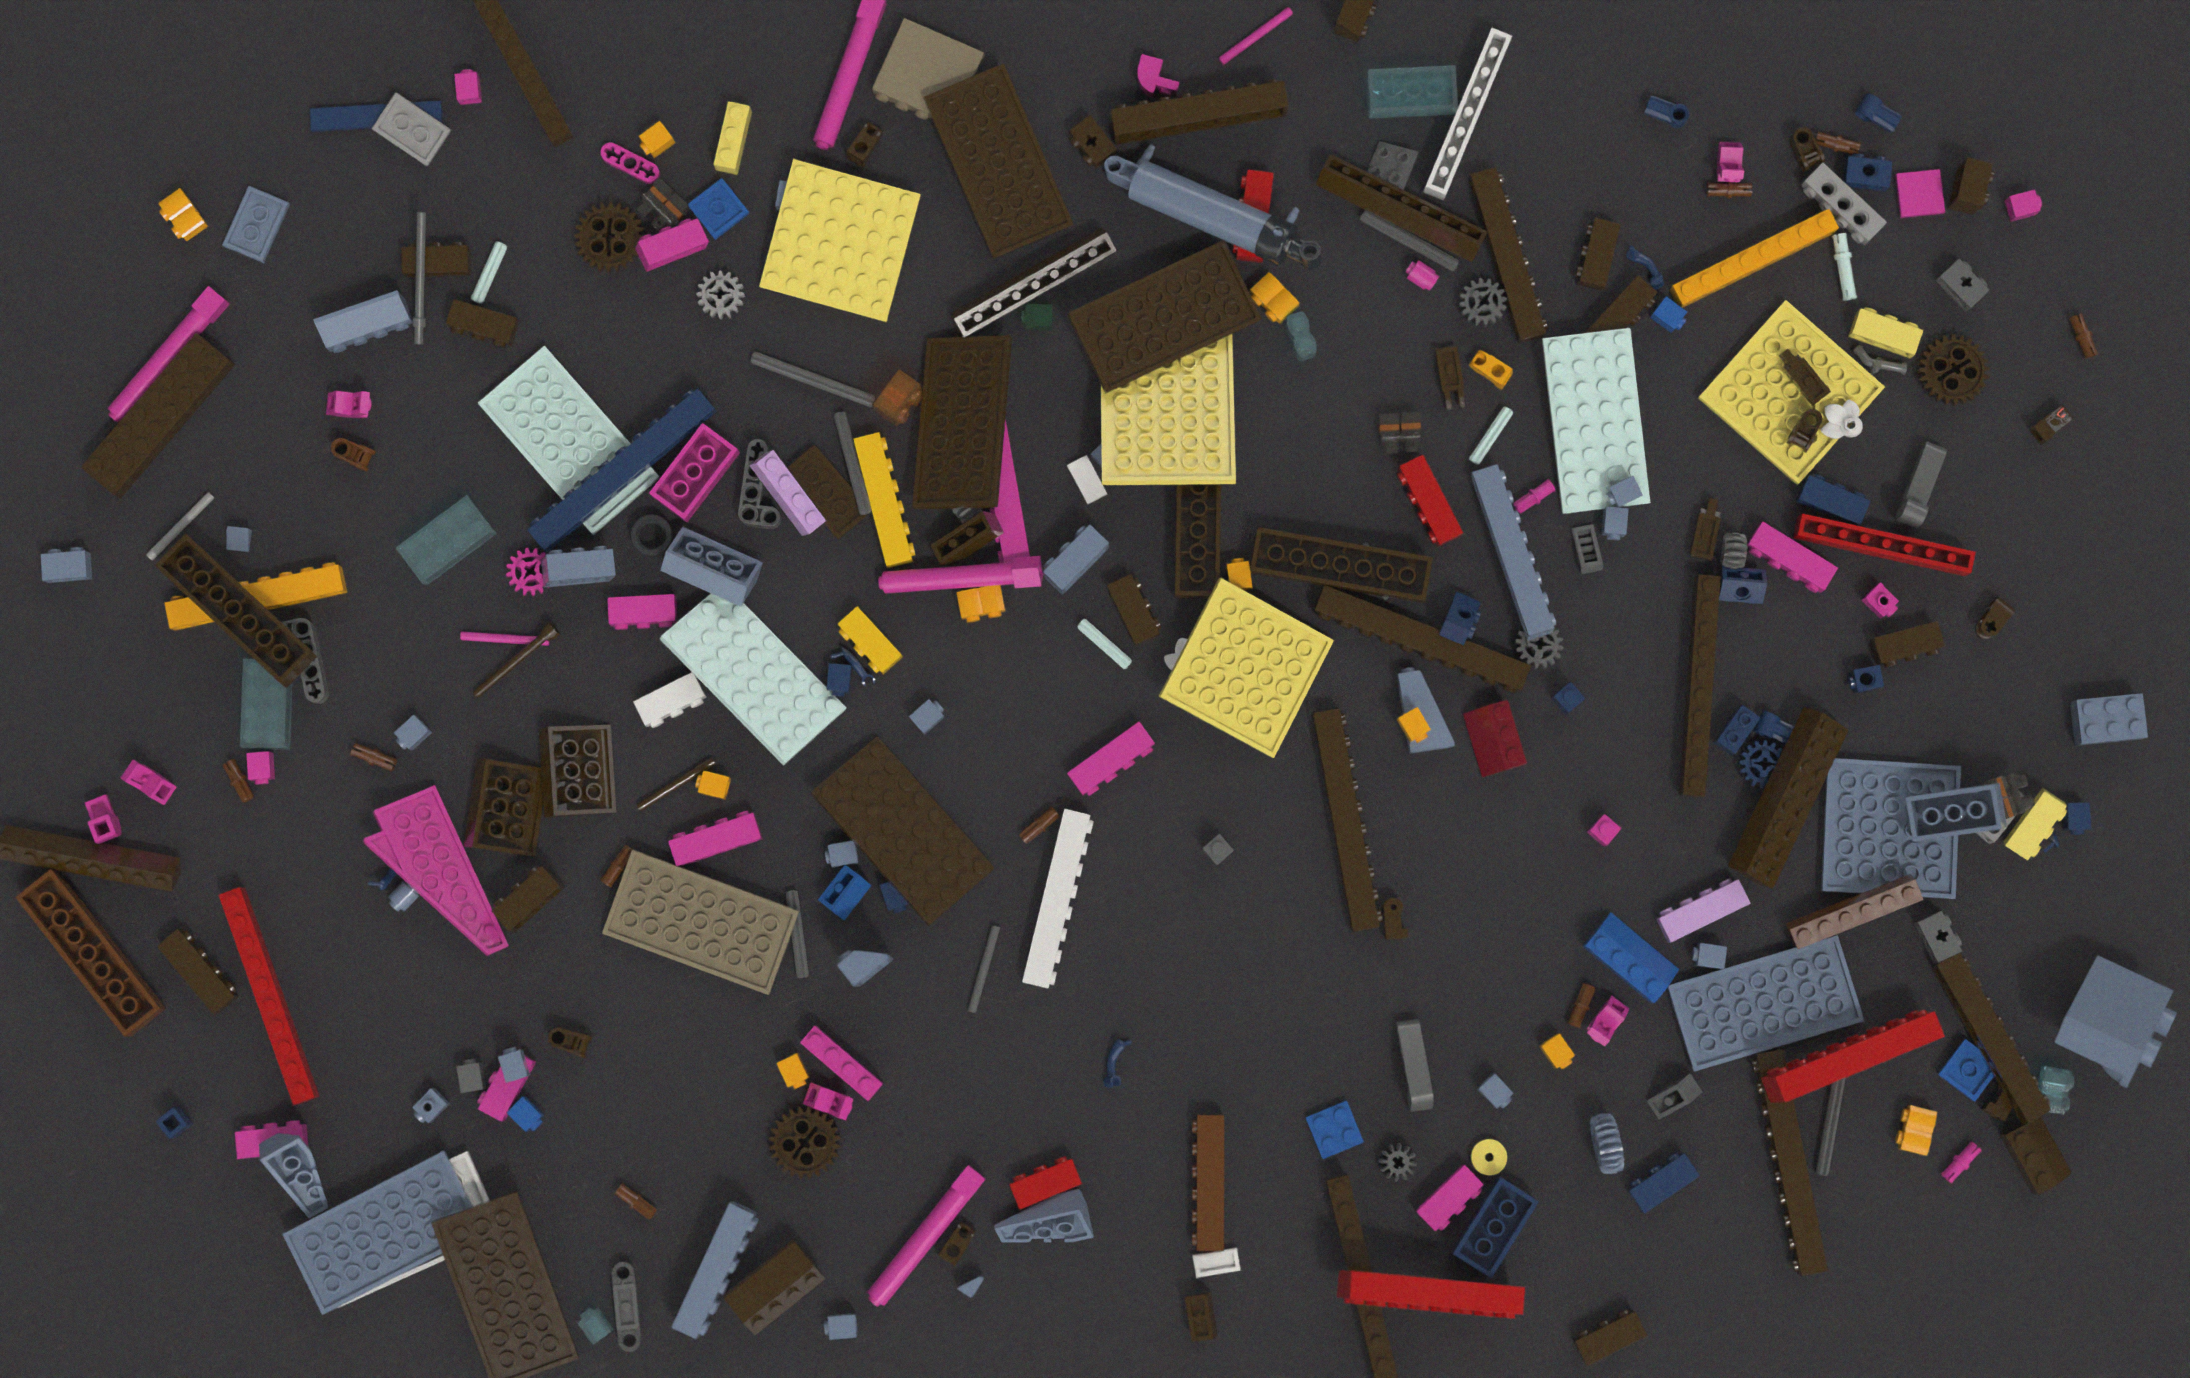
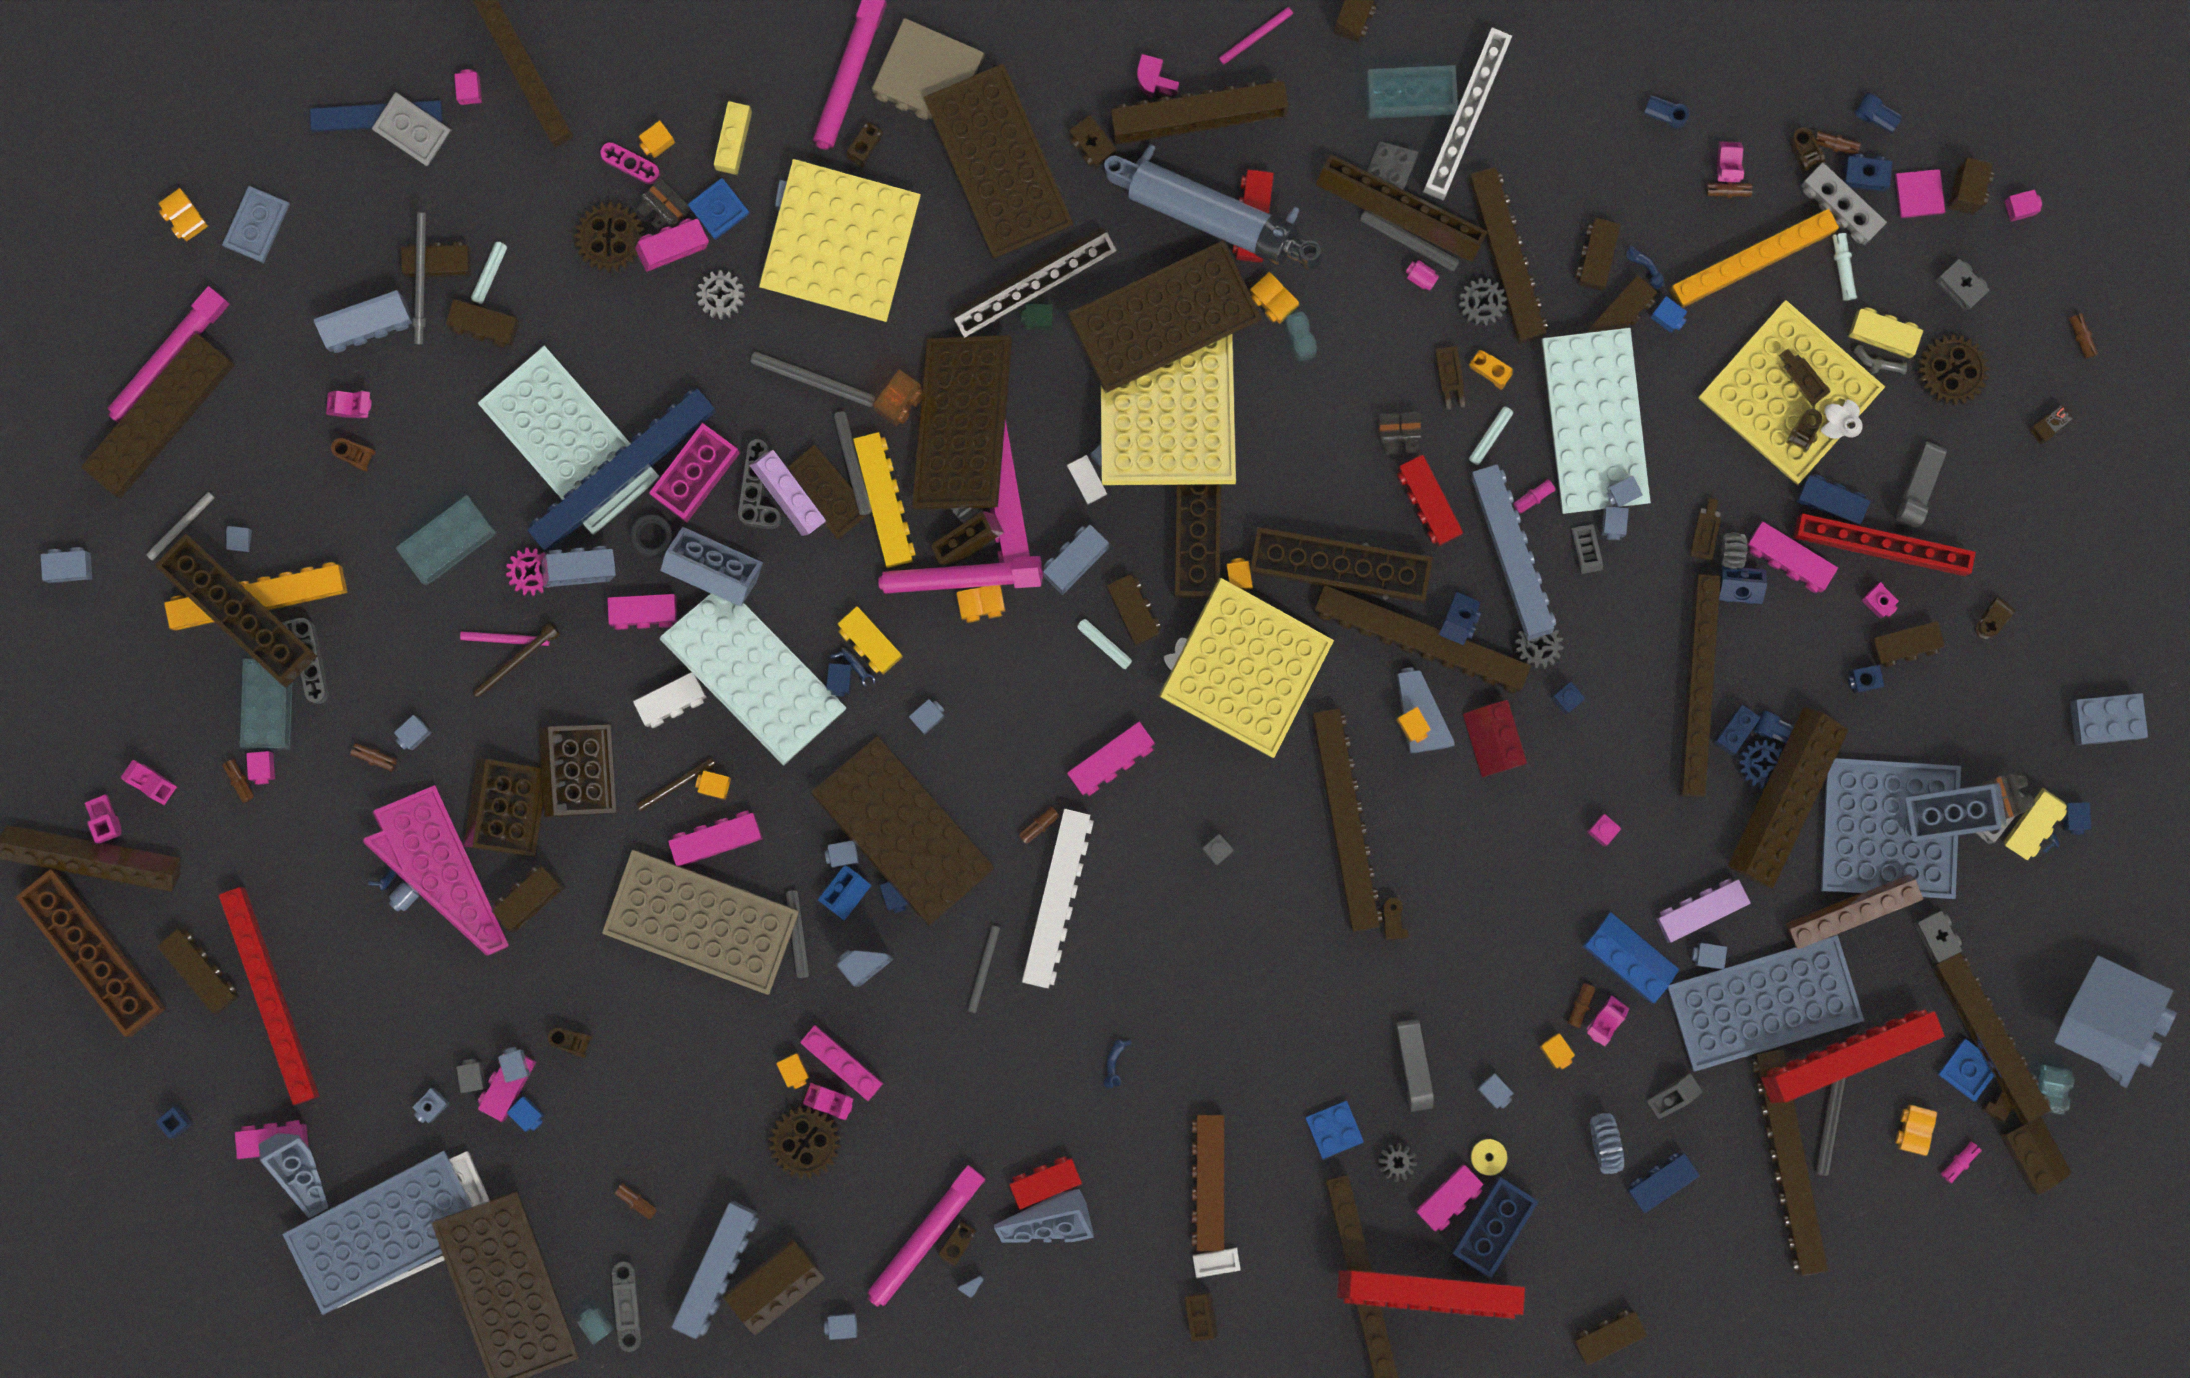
reddish brown axle [600,845,633,888] -> none

